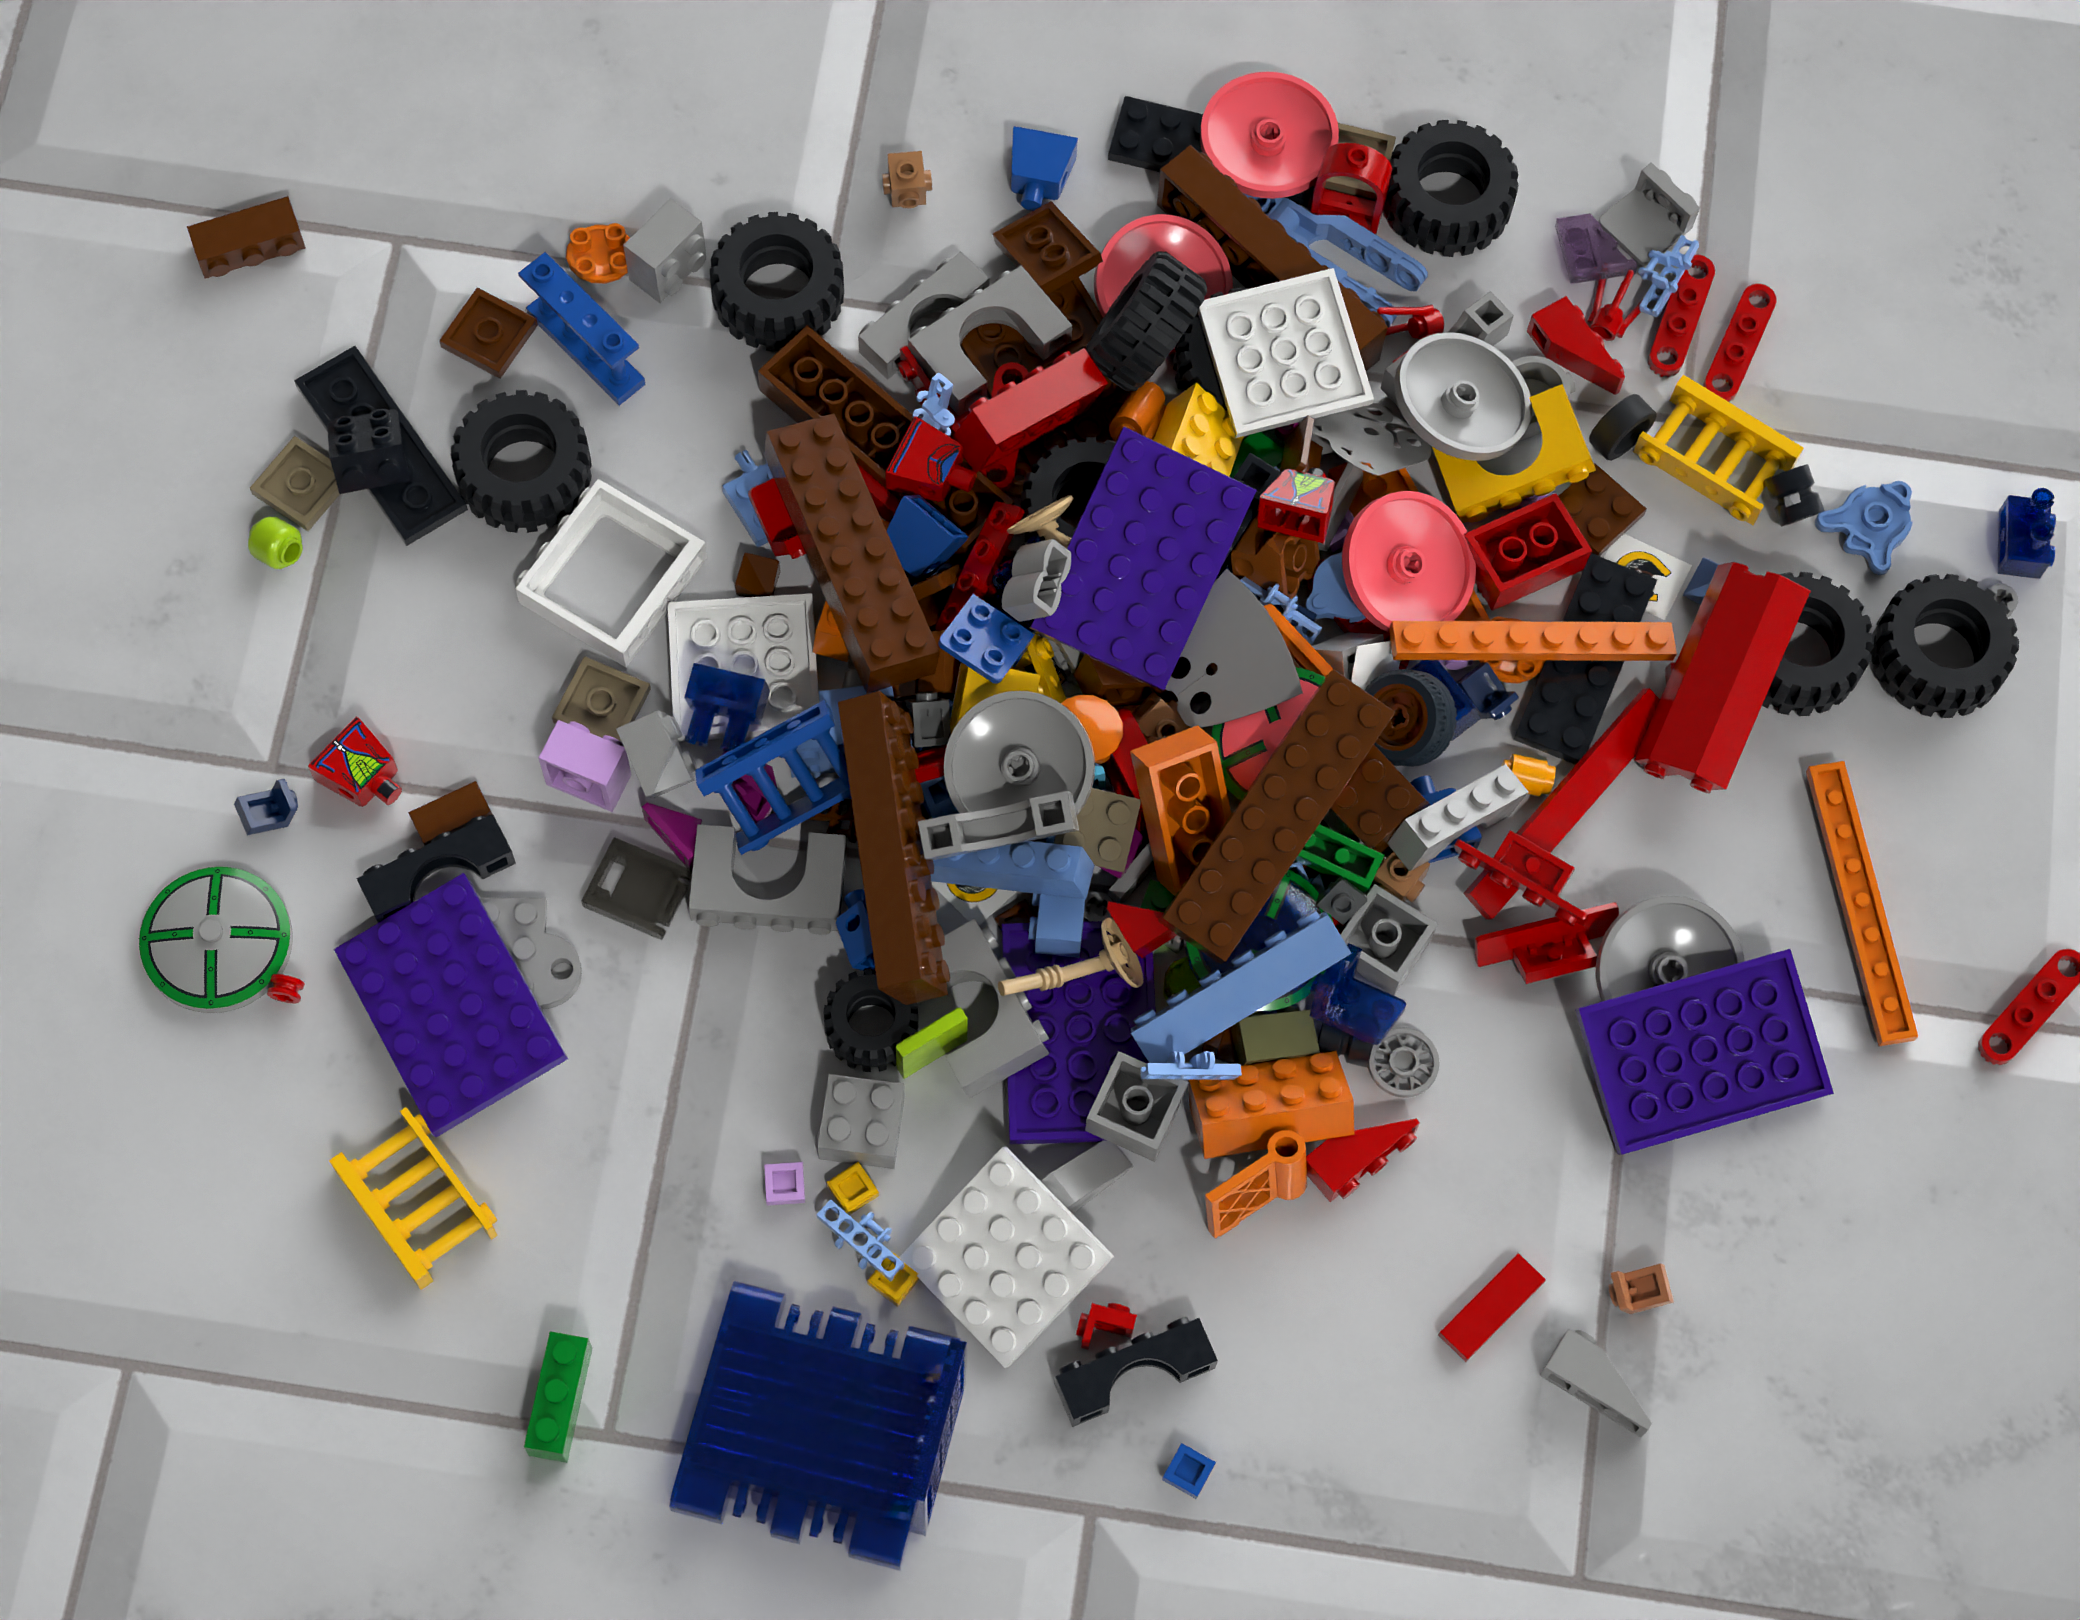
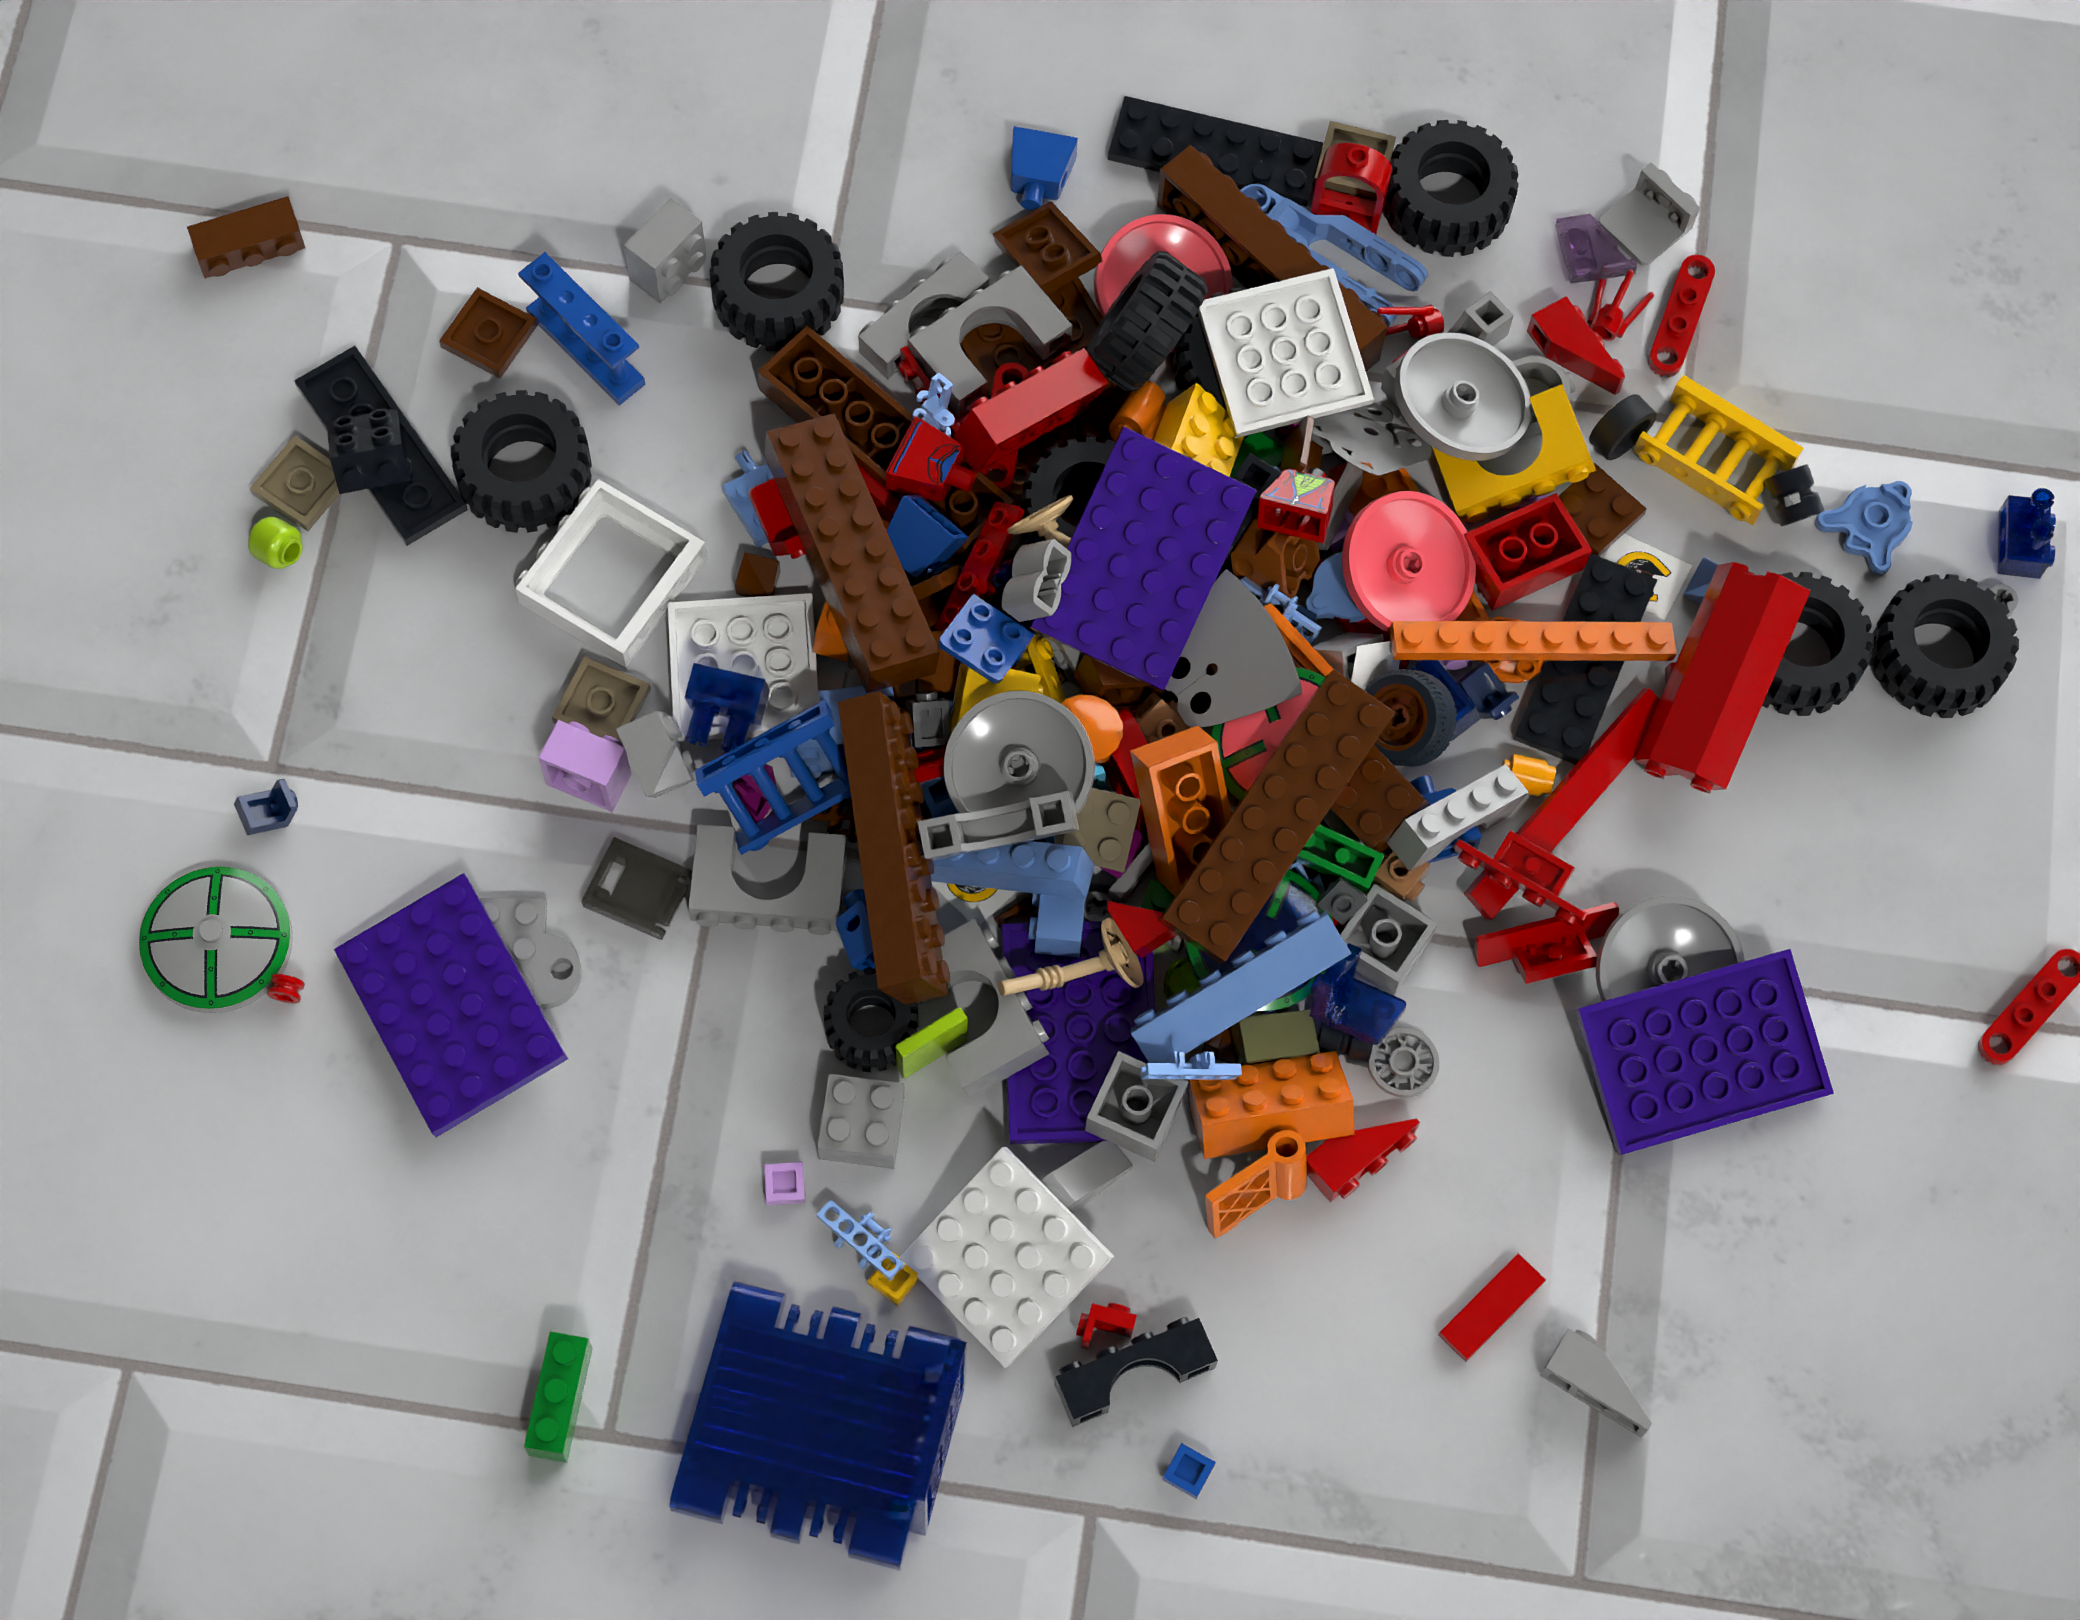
red torso [308,716,402,807] -> none
yellow fence [329,1107,498,1290] -> none
black arch [356,814,516,923] -> none
reddish brown tile [408,781,492,846] -> none
orange dish [566,223,630,284] -> none
magenta slope [642,802,702,872] -> none
yellow tile [826,1162,880,1215] -> none
medium nougat brick [882,151,932,209] -> none
coral dish [1200,72,1339,199] -> none
nougat bracket [1609,1263,1674,1314] -> none
light blue piece [1638,235,1699,317] -> none
red plate [1703,284,1777,402] -> none
orange plate [1806,761,1918,1046] -> none

